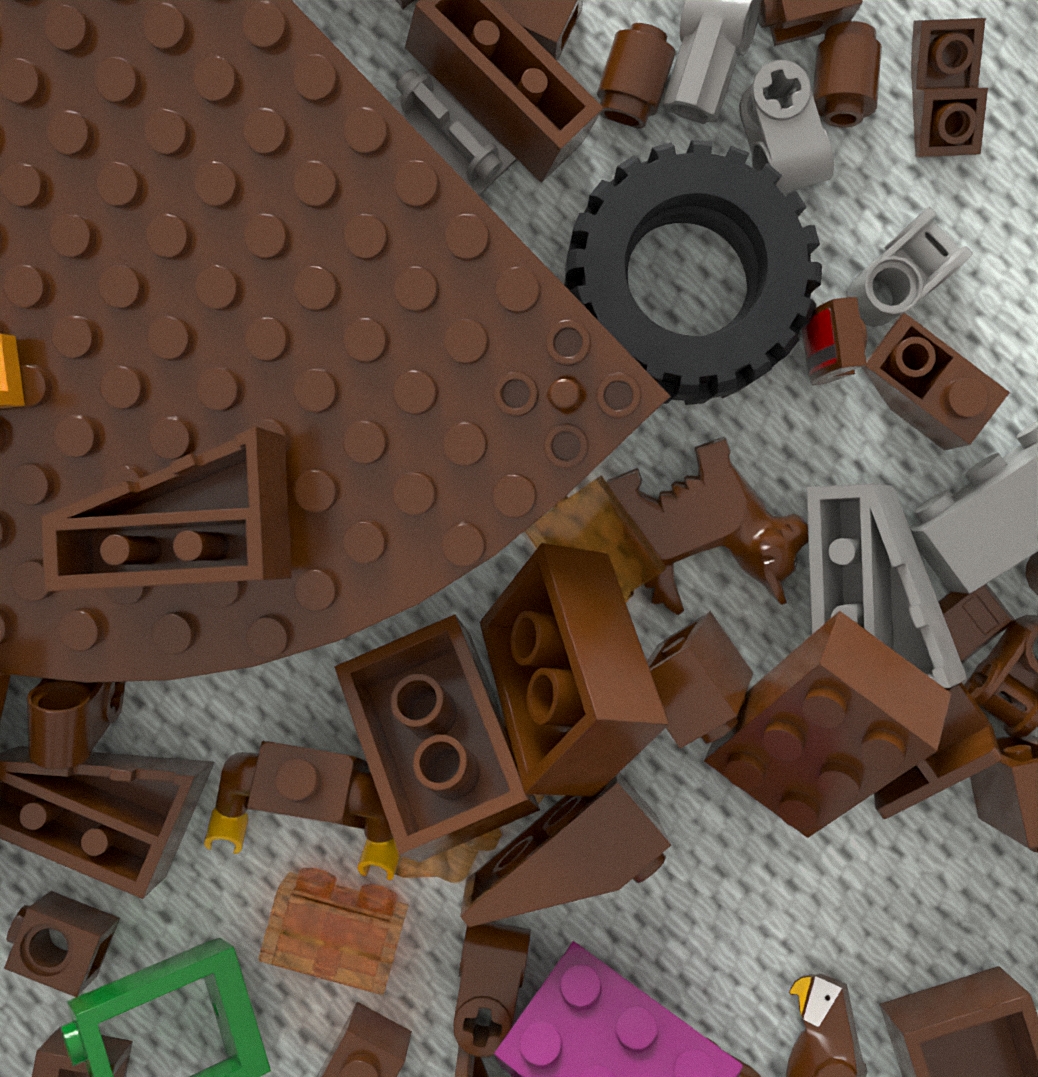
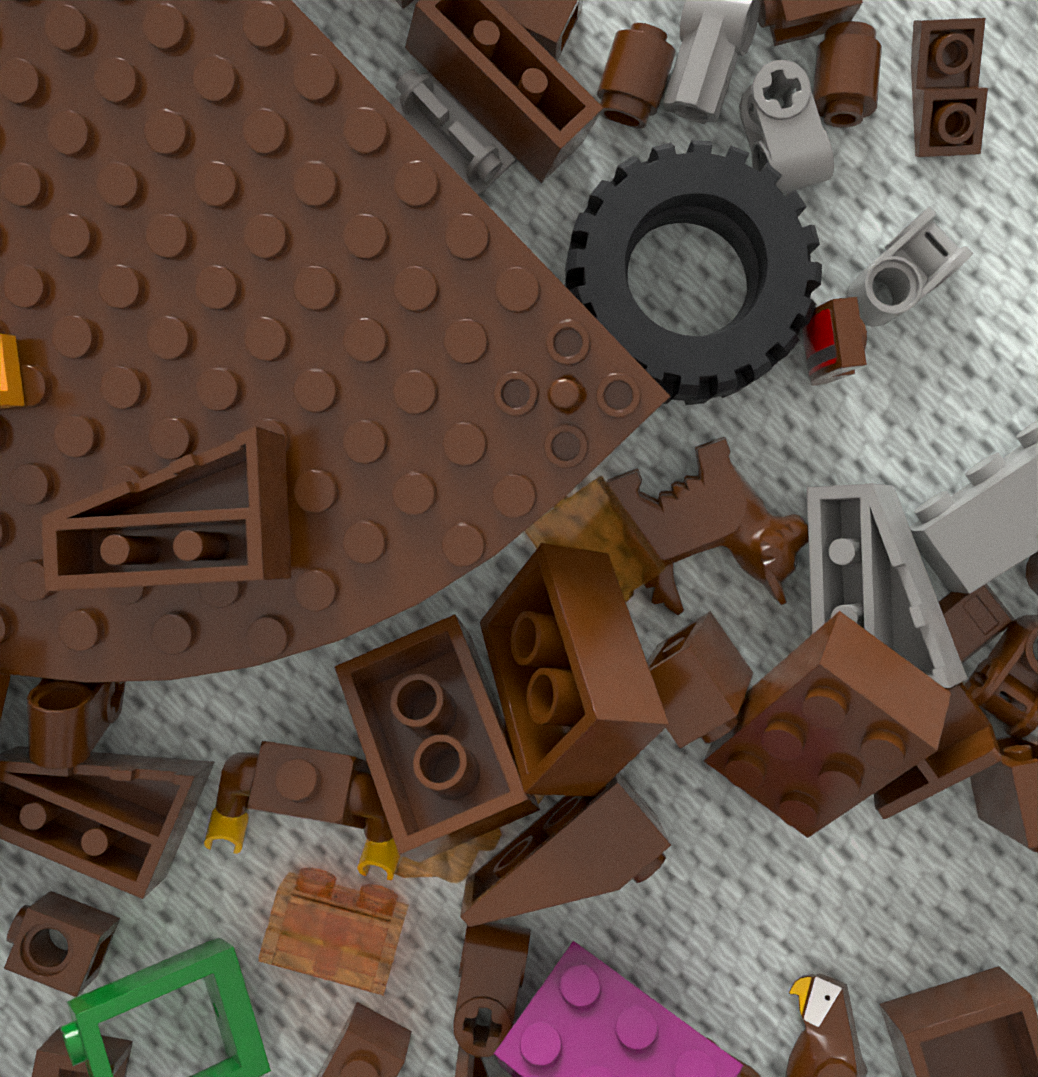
reddish brown slope [862,313,1010,451] -> none

